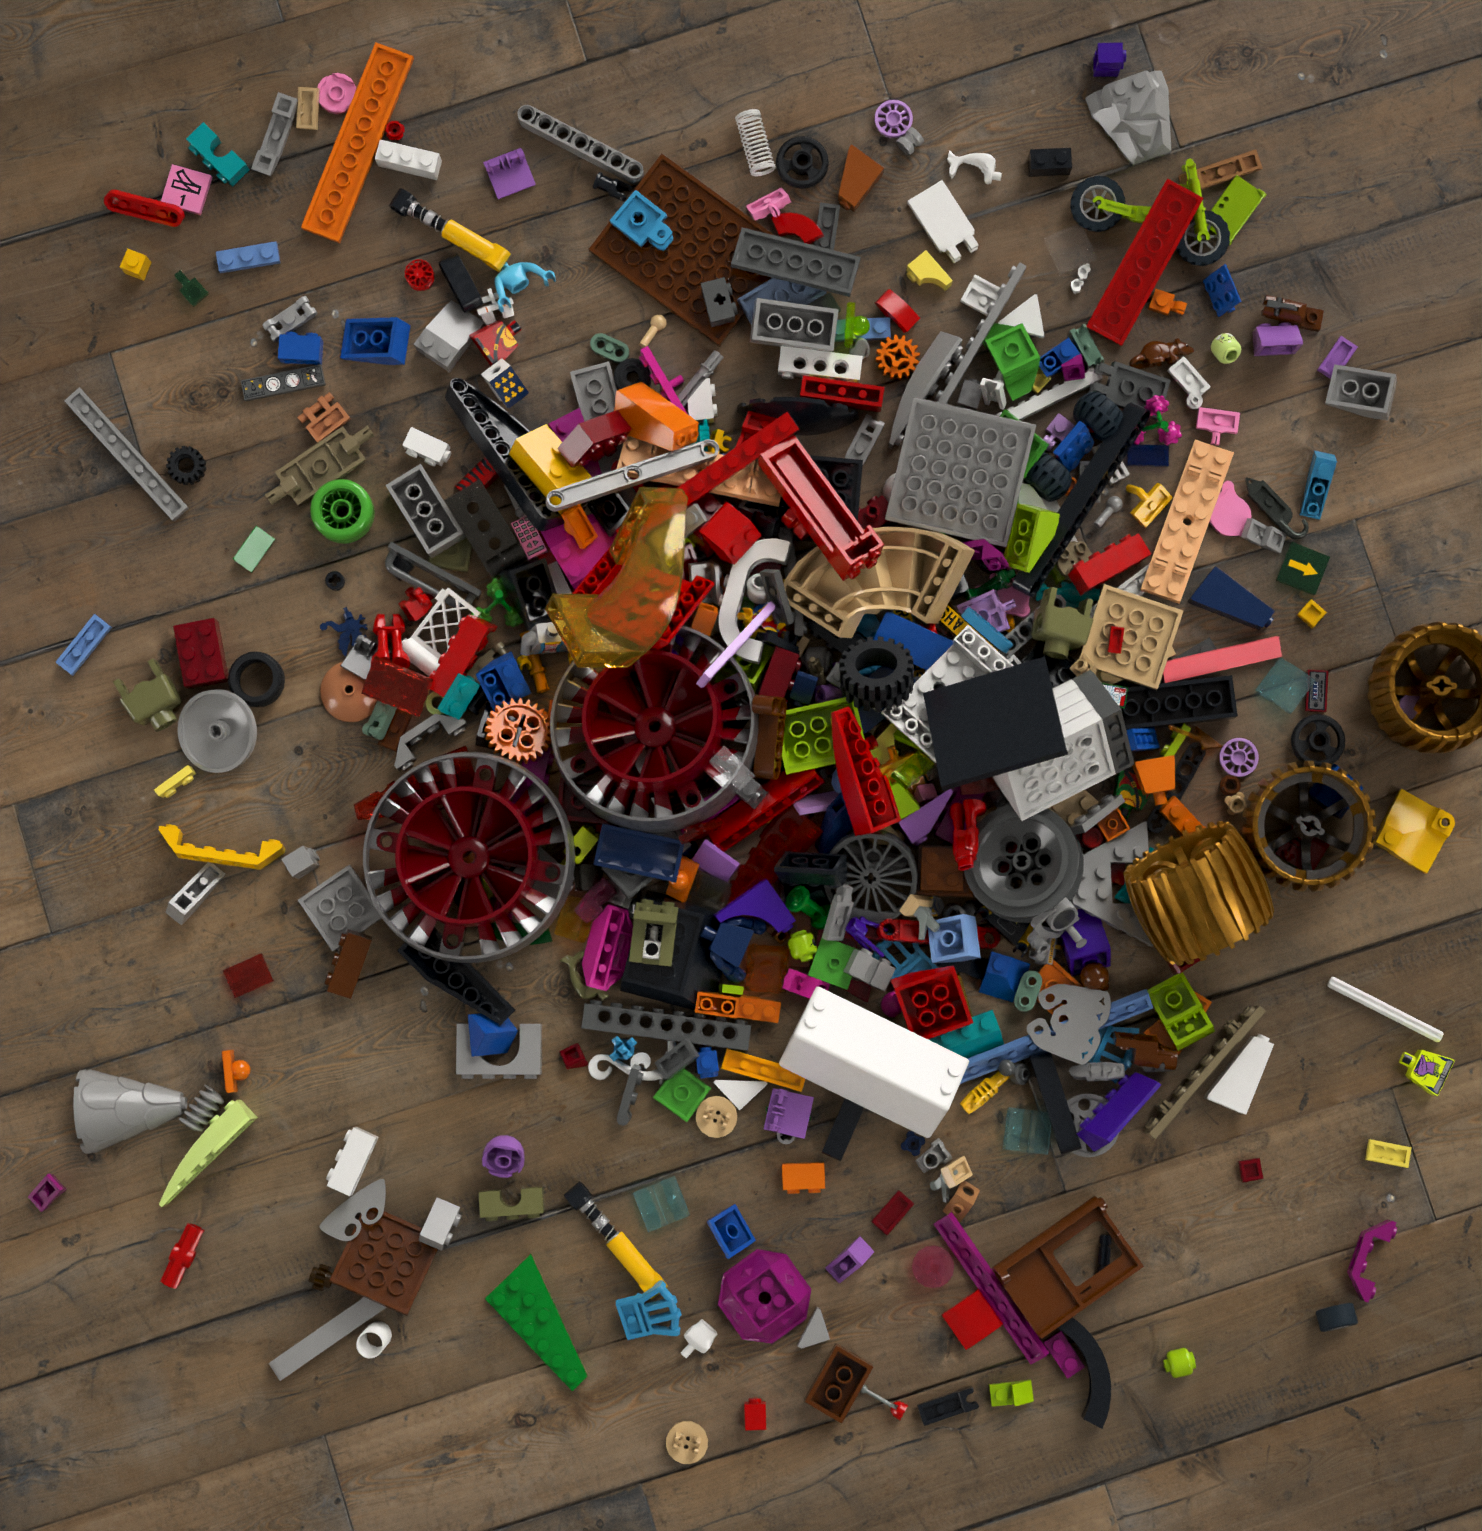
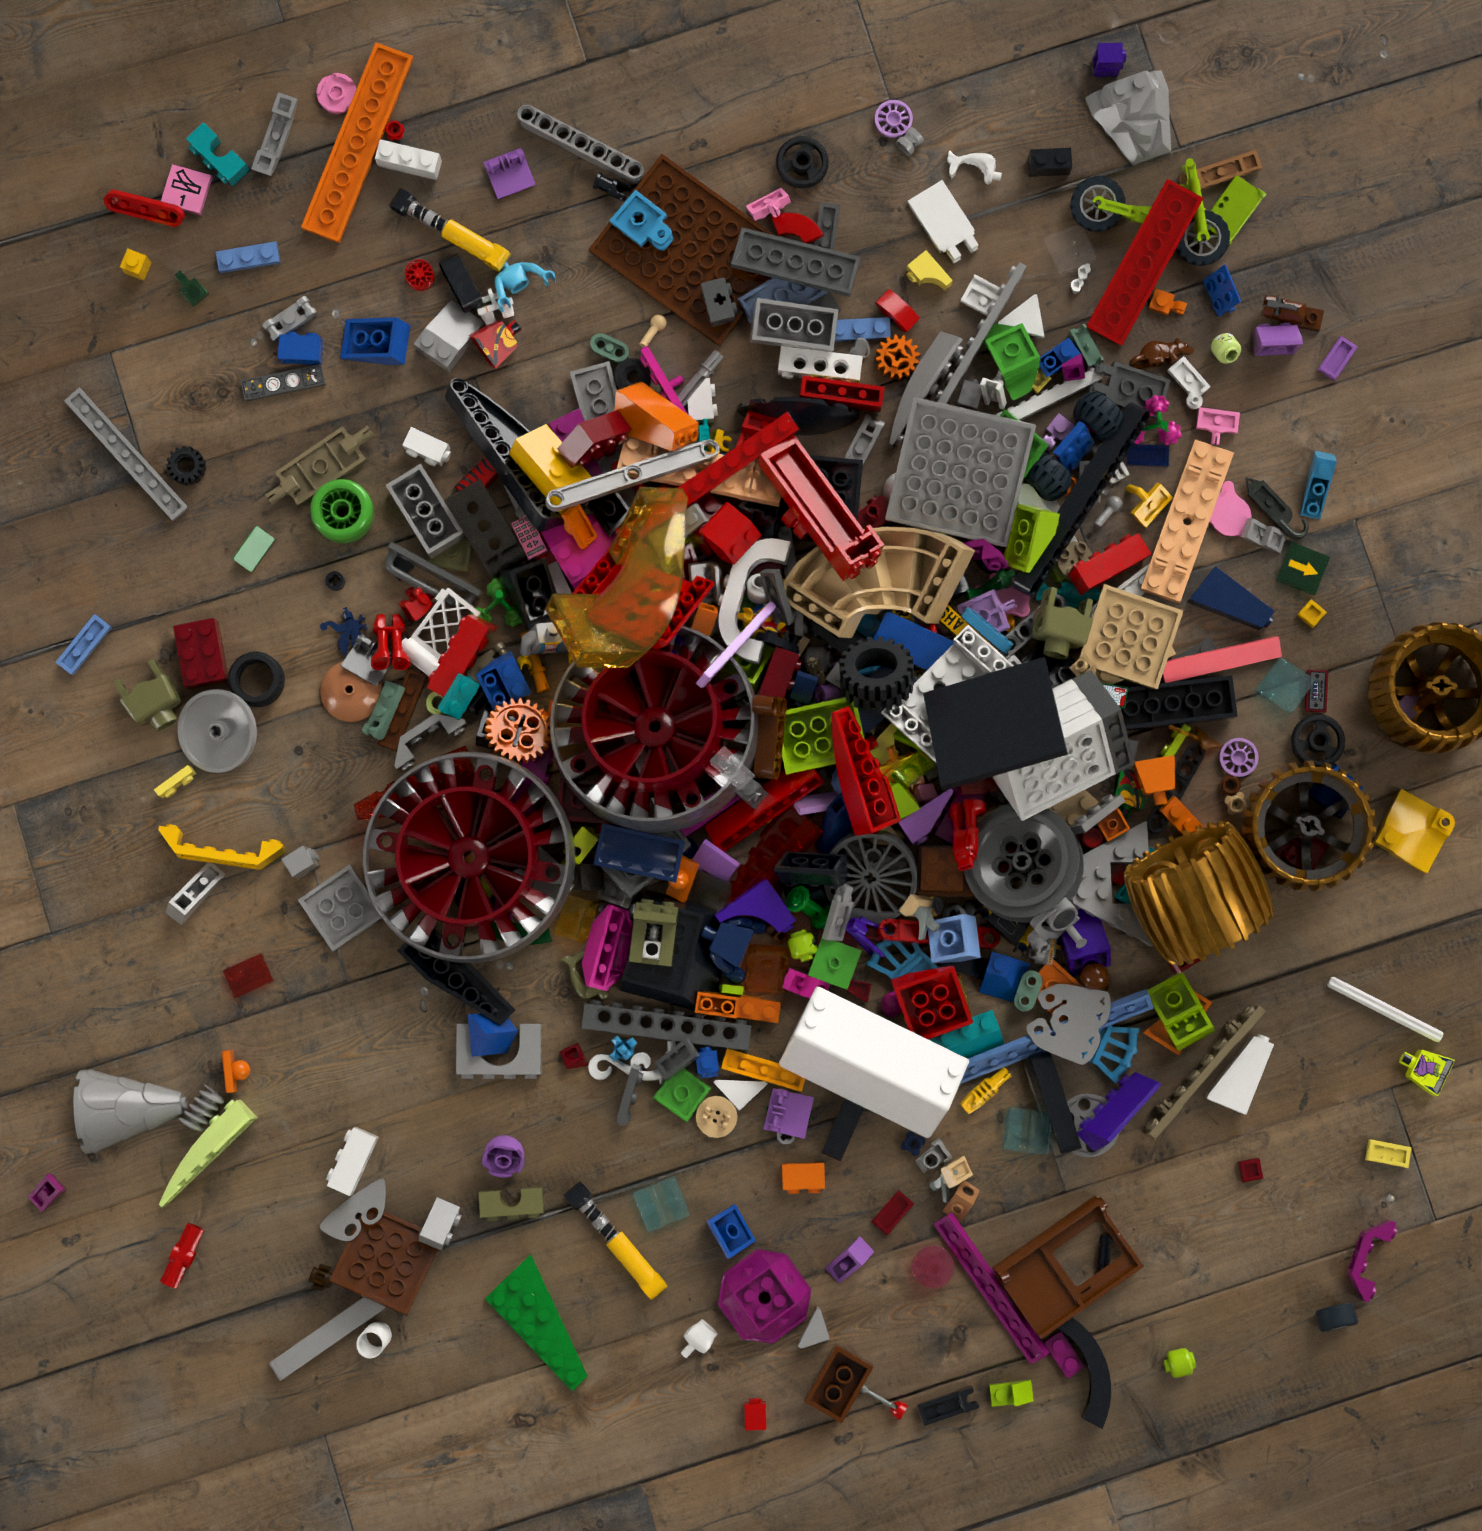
tan plate [296,87,320,130] -> none
nougat plate [297,392,351,443] -> none
reddish brown brick [324,929,372,999] -> none
clear red tile [361,656,433,717] -> none
piece [481,358,529,408] -> none
clear pink slope [575,877,617,923] -> none
dark azure plate [616,1280,682,1340] -> none
tan plate [666,1421,708,1464] -> none
clear red plate [678,818,724,845] -> none
white piece [735,109,776,176] -> none
dark orange slope [838,144,884,212] -> none
light grey brick [843,948,895,991] -> none
clear neon green tile [844,302,870,348] -> none
red slope [942,1289,1003,1350] -> none
dark grey plate [998,1059,1030,1085] -> none
light grey hinge [1069,1062,1125,1081] -> none
red piece [1108,626,1124,654] -> none
reddish brown plate [1113,1031,1178,1072] -> none
blue plate [1126,728,1160,751] -> none
light grey slope [1325,364,1397,421] -> none

